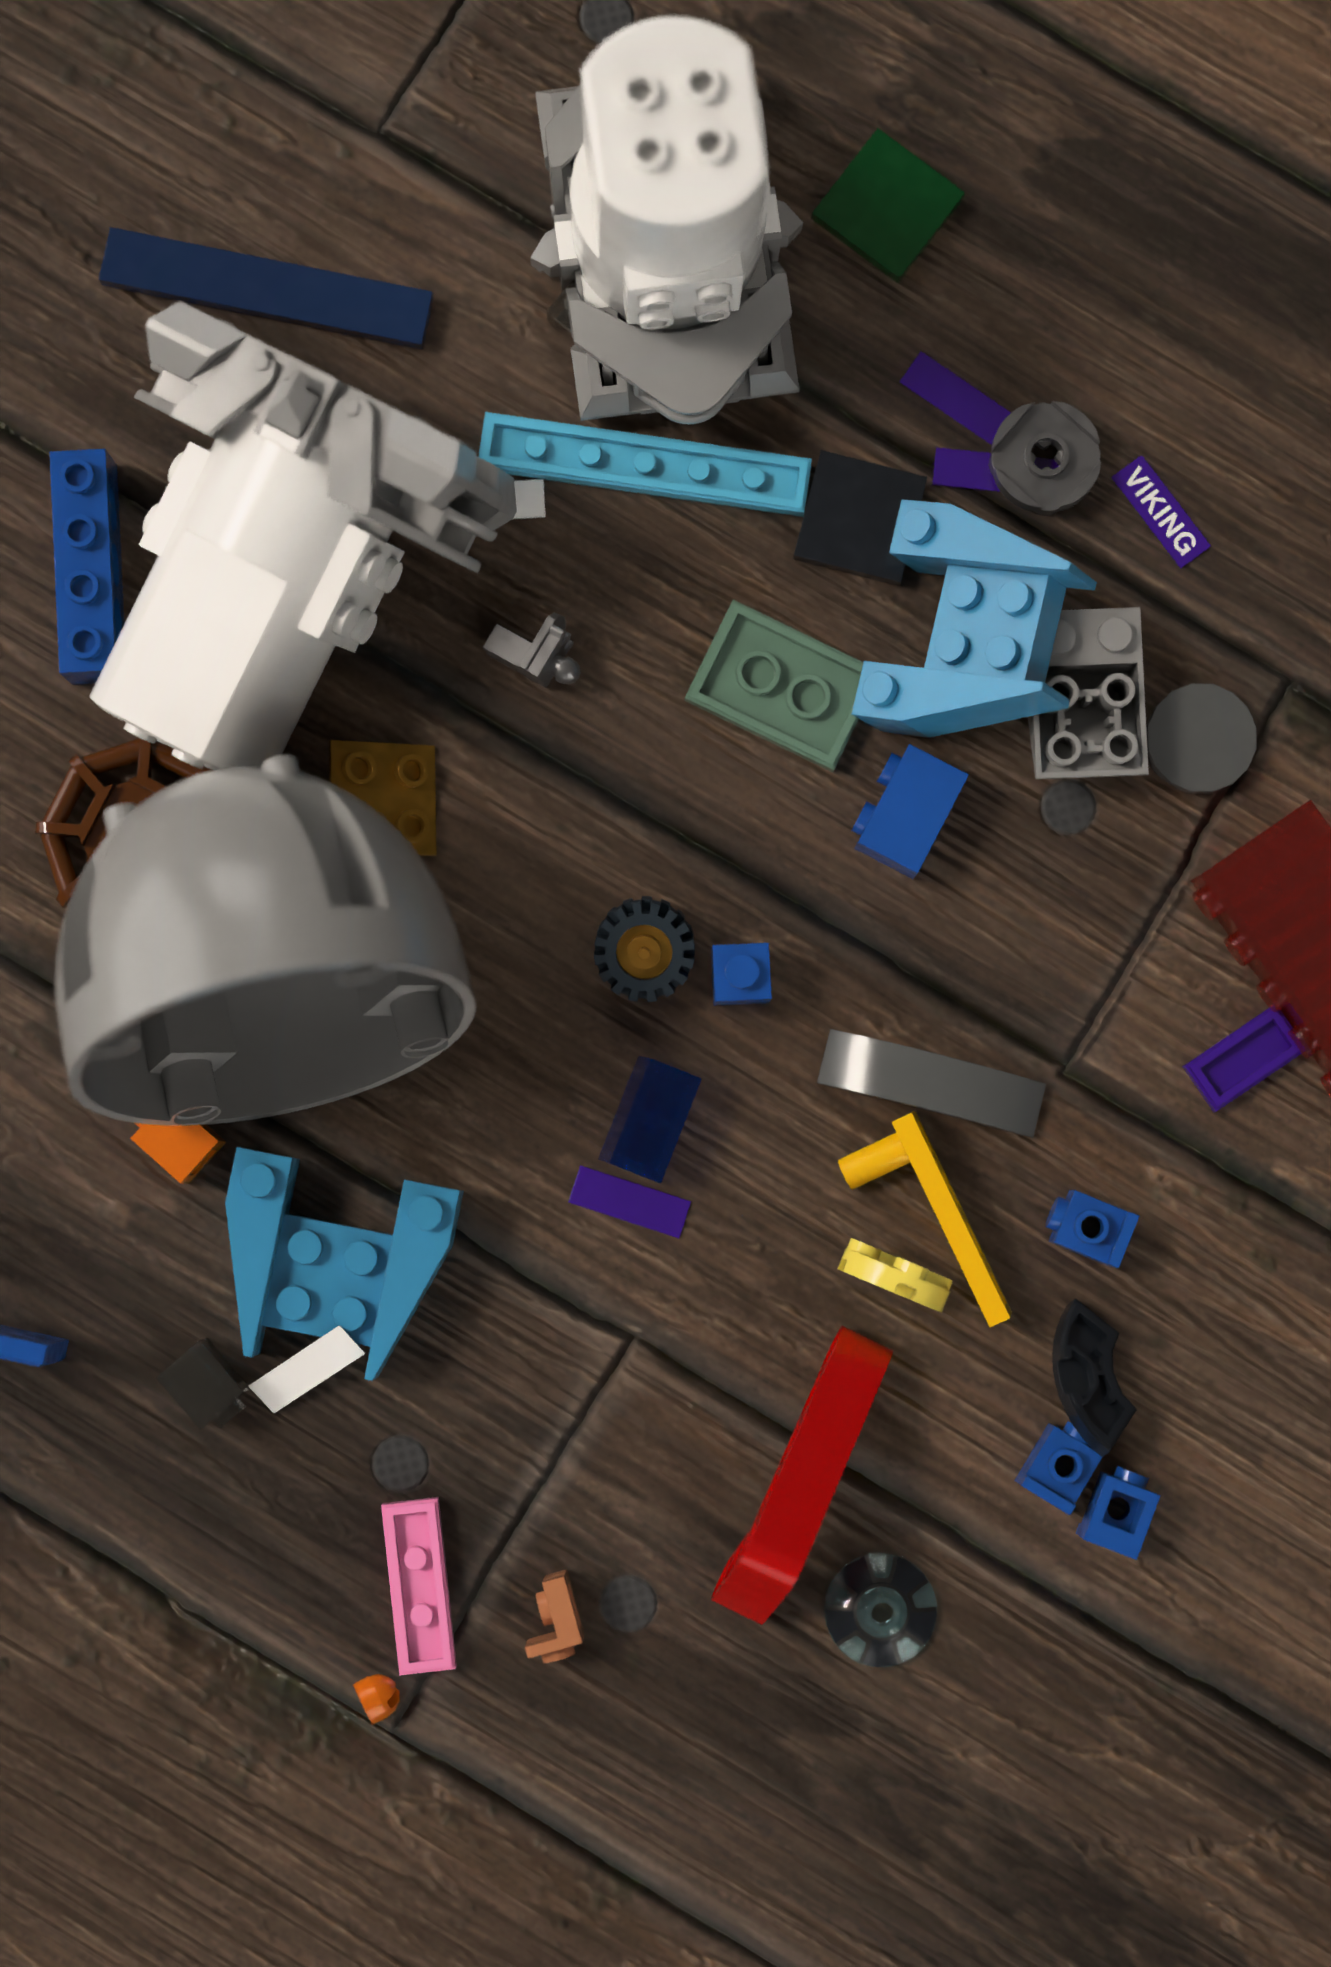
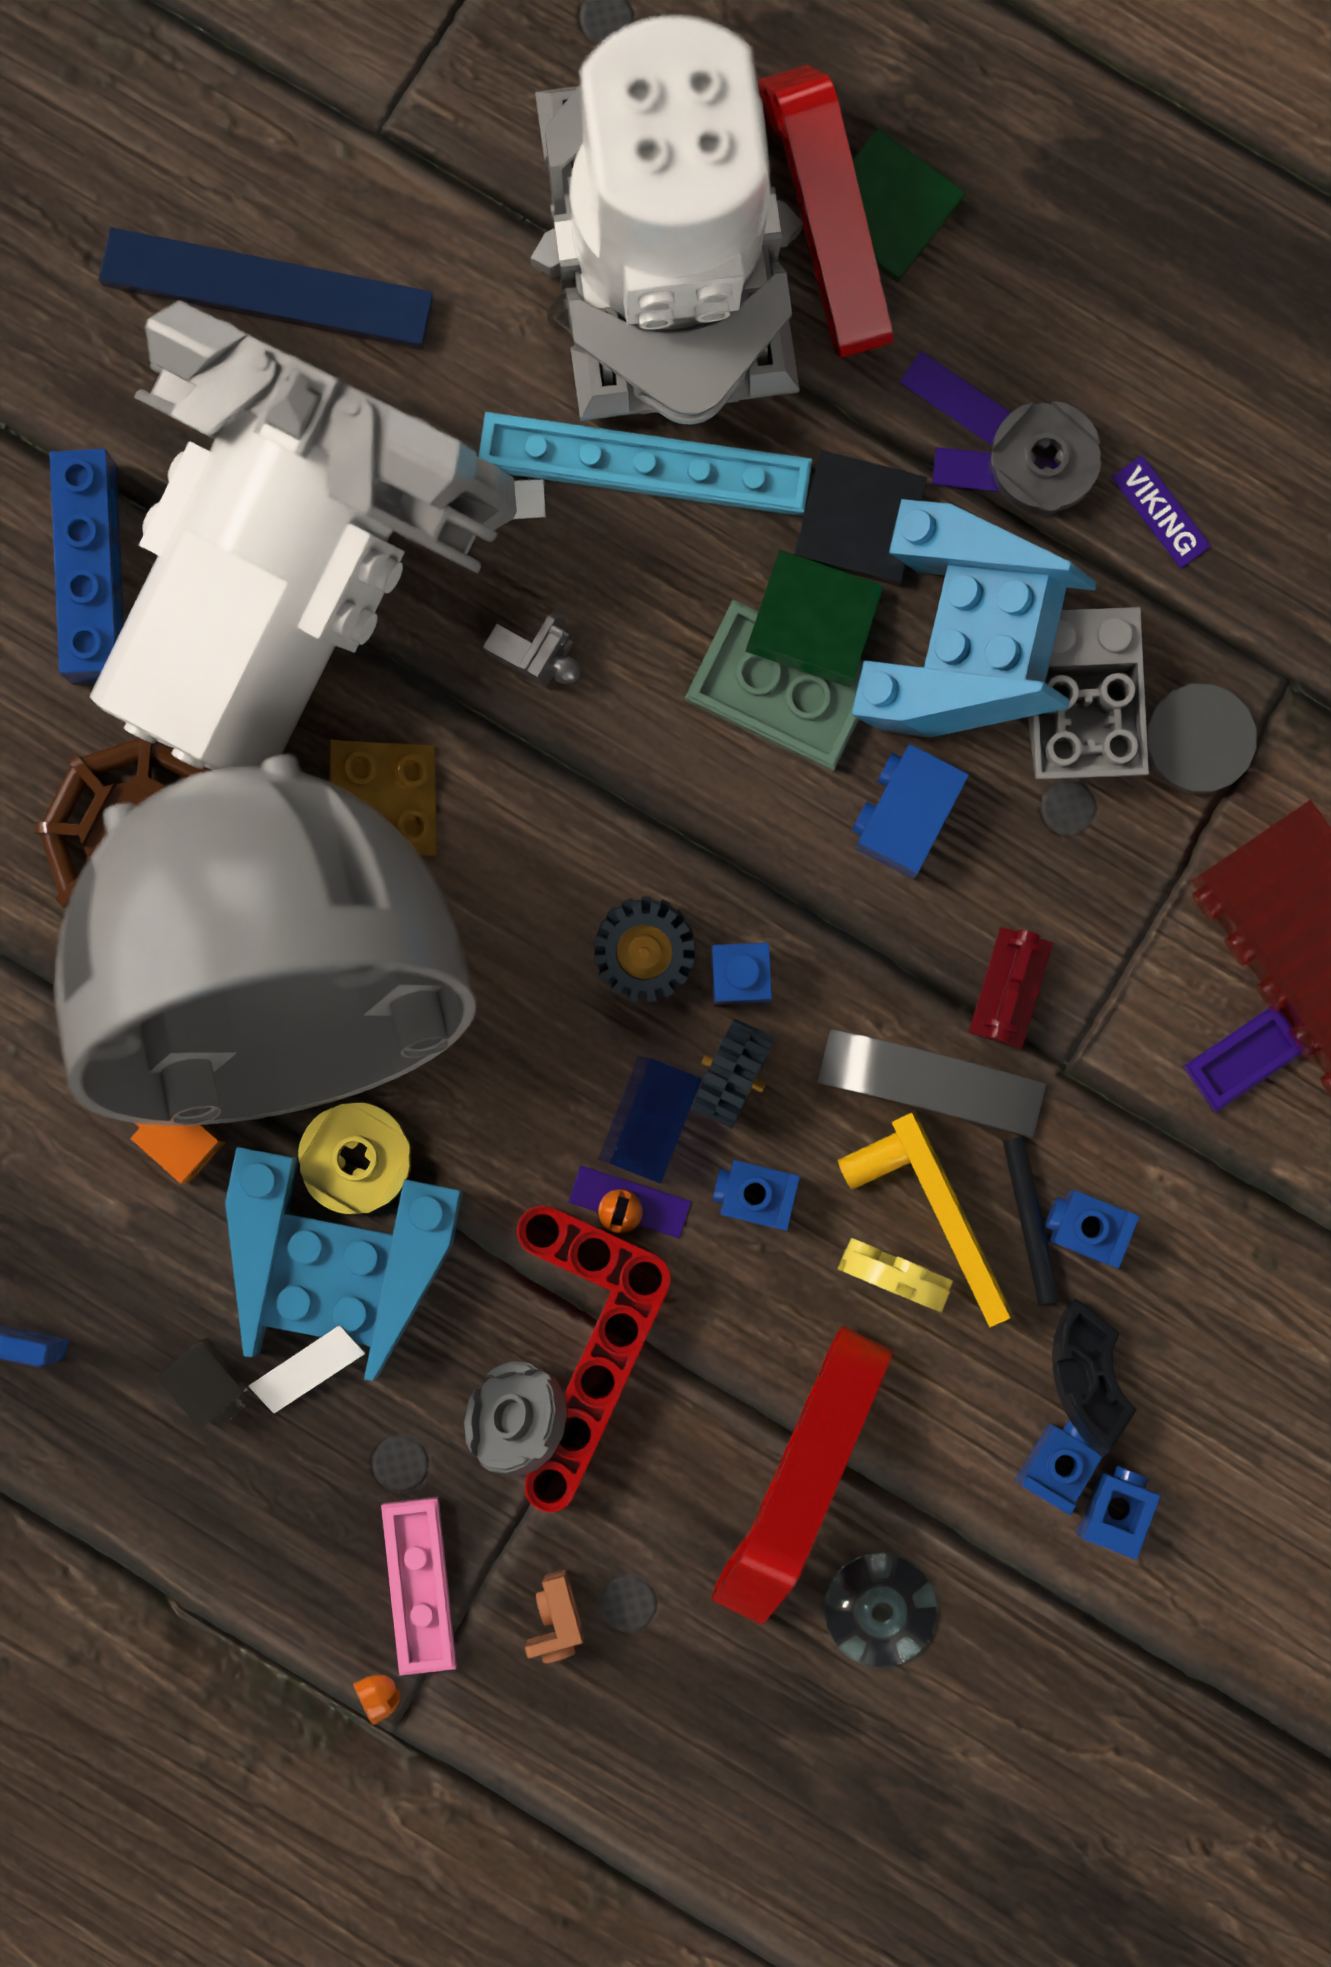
none -> light yellow plate [298,1103,411,1214]
none -> dark grey tile [464,1361,567,1477]
none -> red beam [517,1205,671,1513]
none -> orange hinge [598,1189,643,1234]
none -> black wheel [691,1018,776,1129]
none -> blue brick [712,1160,800,1231]
none -> dark green tile [745,550,884,687]
none -> red beam [755,65,893,359]
none -> dark red hinge [968,926,1053,1049]
none -> black bar [1003,1136,1060,1305]

